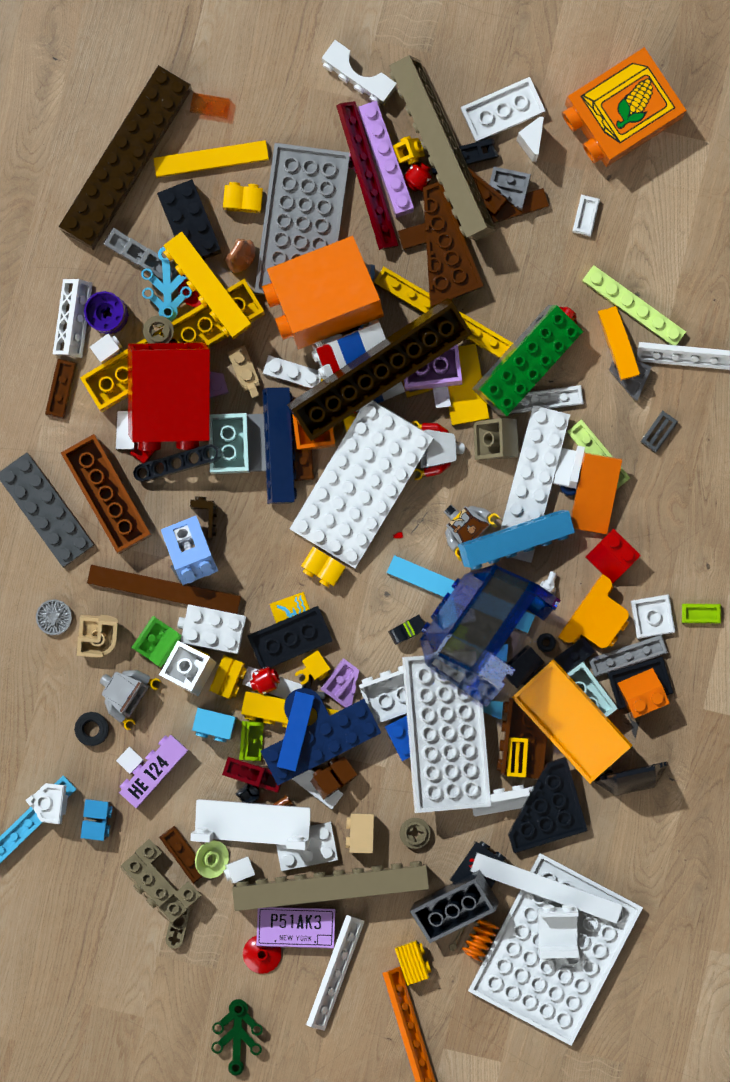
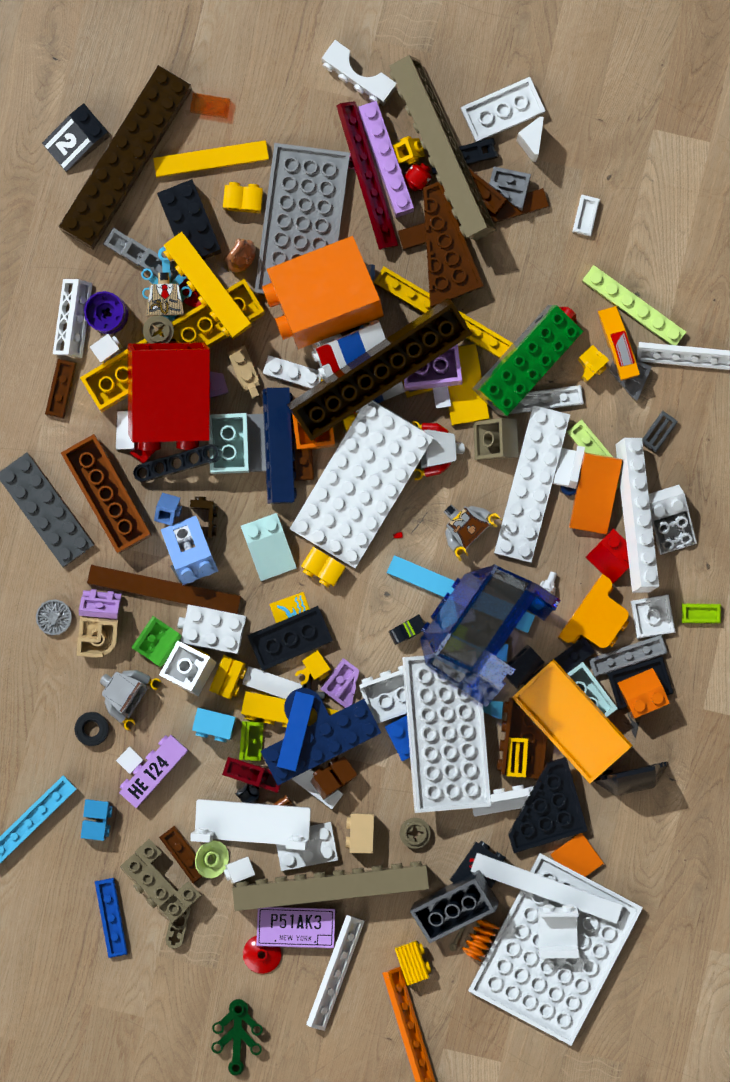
white plate [26,783,68,824] -> none
red head [250,667,280,695] -> none
dark azure brick [458,510,575,570] -> none
black plate [537,633,556,652] -> none
brick [562,47,687,167] -> none
none -> black slope [42,103,110,172]
none -> lavender plate [79,589,122,619]
none -> blue tile [95,878,128,958]
none -> torso [146,273,184,316]
none -> medium blue brick [154,493,182,526]
none -> light aqua slope [241,513,297,581]
none -> orange tile [550,833,604,877]
none -> yellow brick [578,345,609,383]
none -> sticker [610,331,634,366]
none -> white brick [615,438,659,593]
none -> white slope [649,485,697,555]

